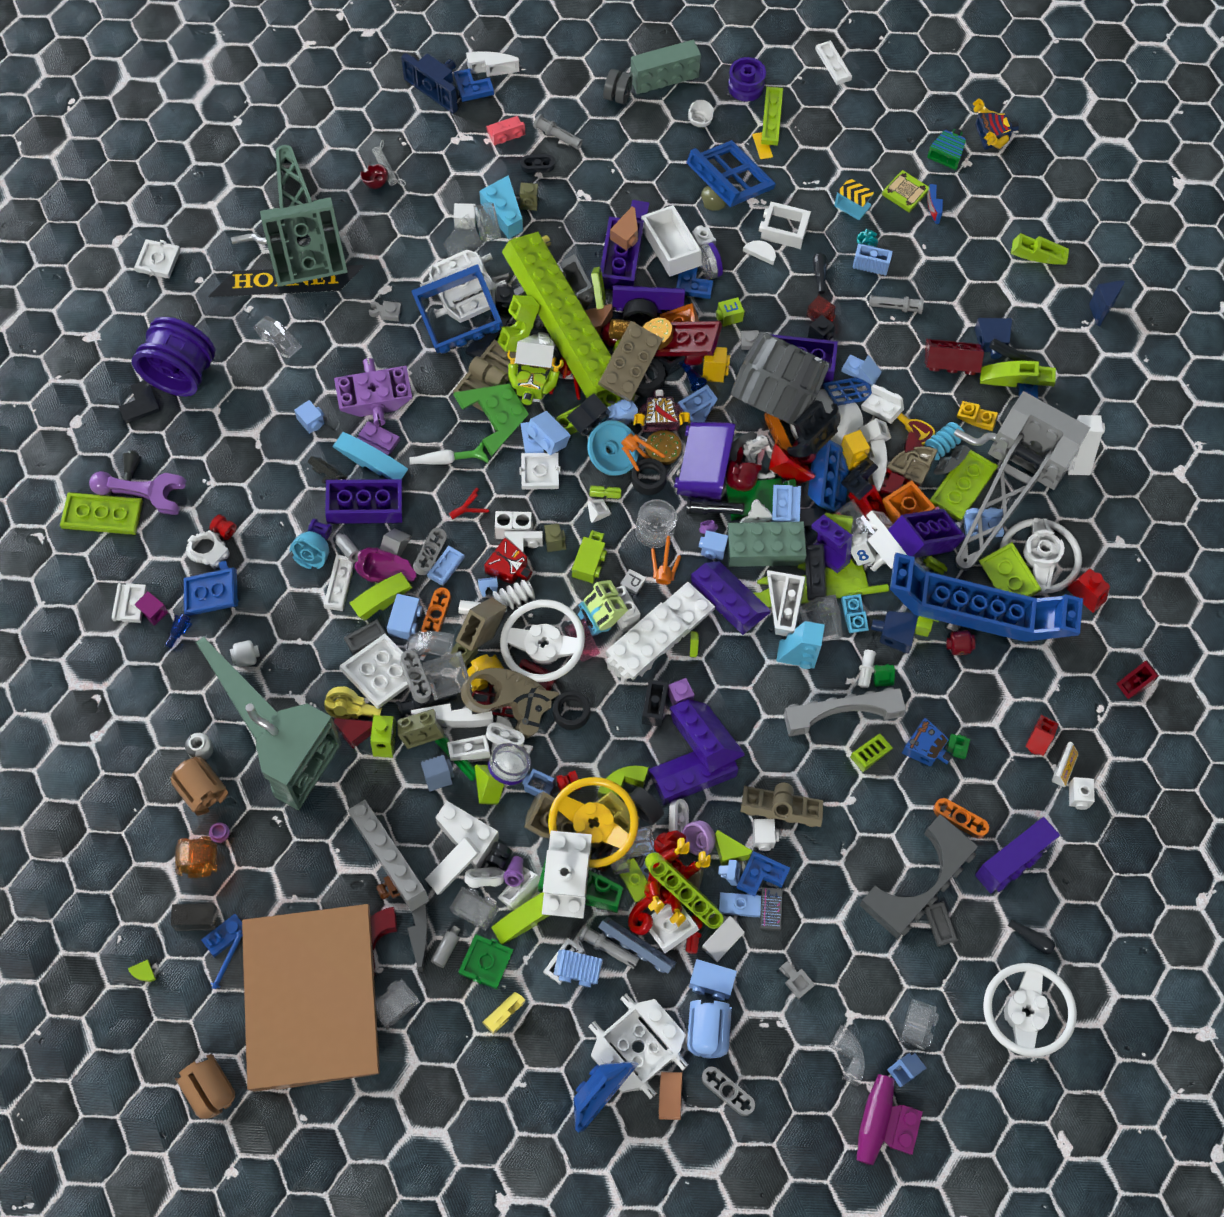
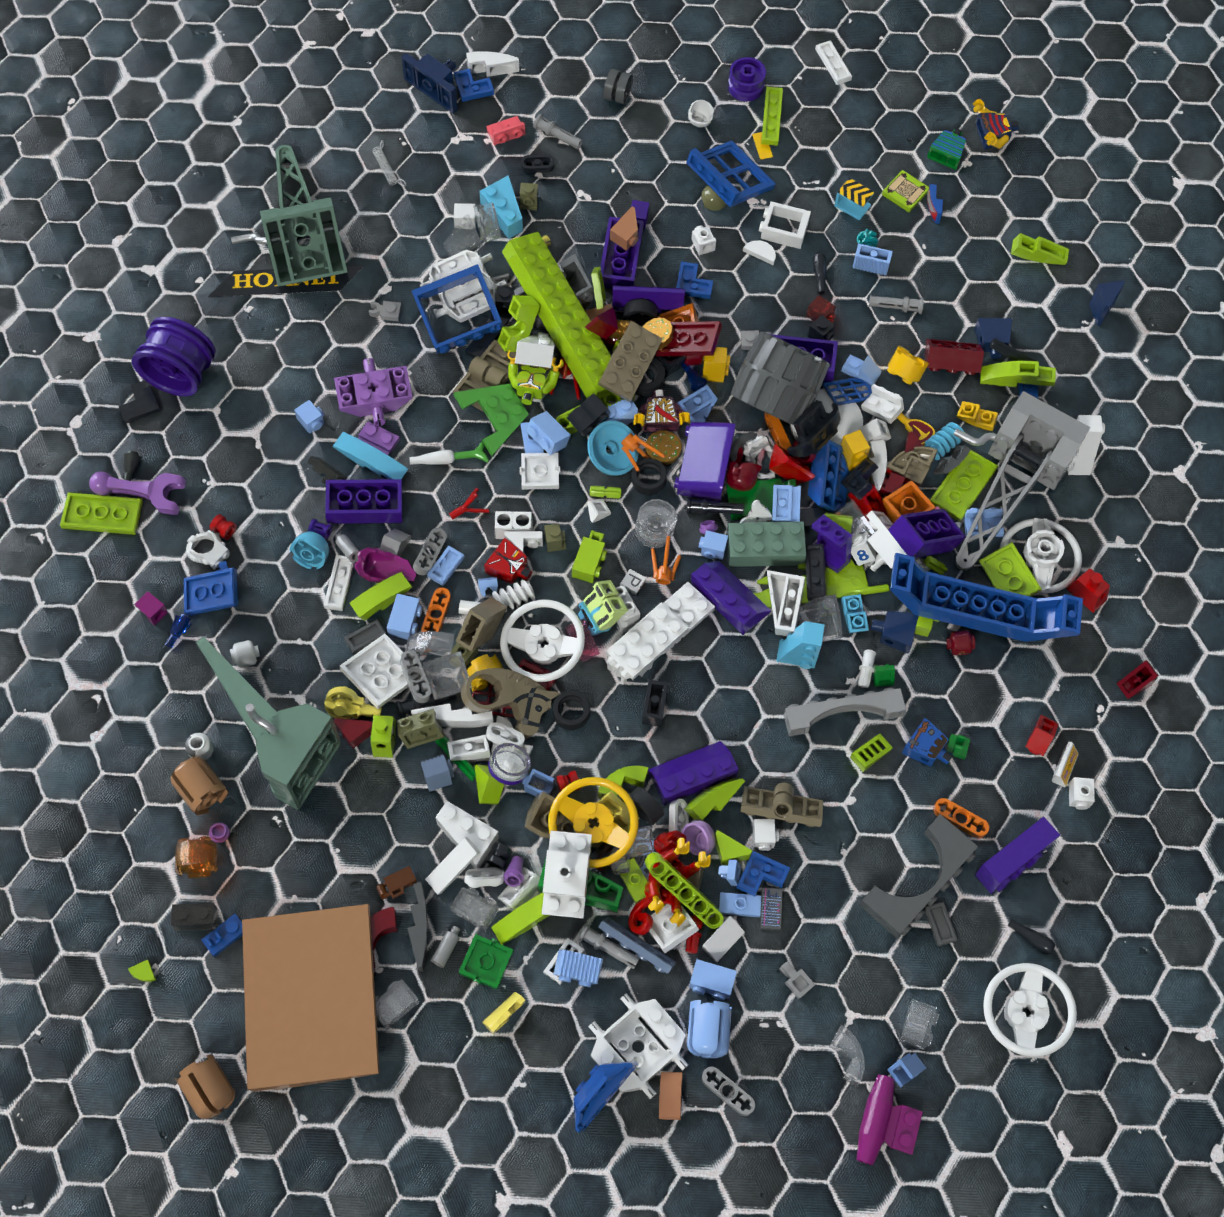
white plate [112,583,147,623] -> none
white plate [134,239,181,278] -> none
blue axle [211,930,243,989] -> none
clear brick [253,316,302,358] -> none
light grey brick [348,800,429,912] -> none
dark red hair [360,164,388,189] -> none
sand green brick [630,39,701,94] -> none
white piece [641,205,702,277] -> none
medium lavender brick [667,678,694,705] -> none
dark purple slope [669,699,745,773] -> none
lime tile [690,631,699,657] -> none
clear piece [699,242,723,280] -> none
lime brick [715,297,744,327] -> none
none -> dark red slope [585,308,618,339]
none -> lime slope [684,778,745,820]
none -> yellow cylinder [887,345,929,385]

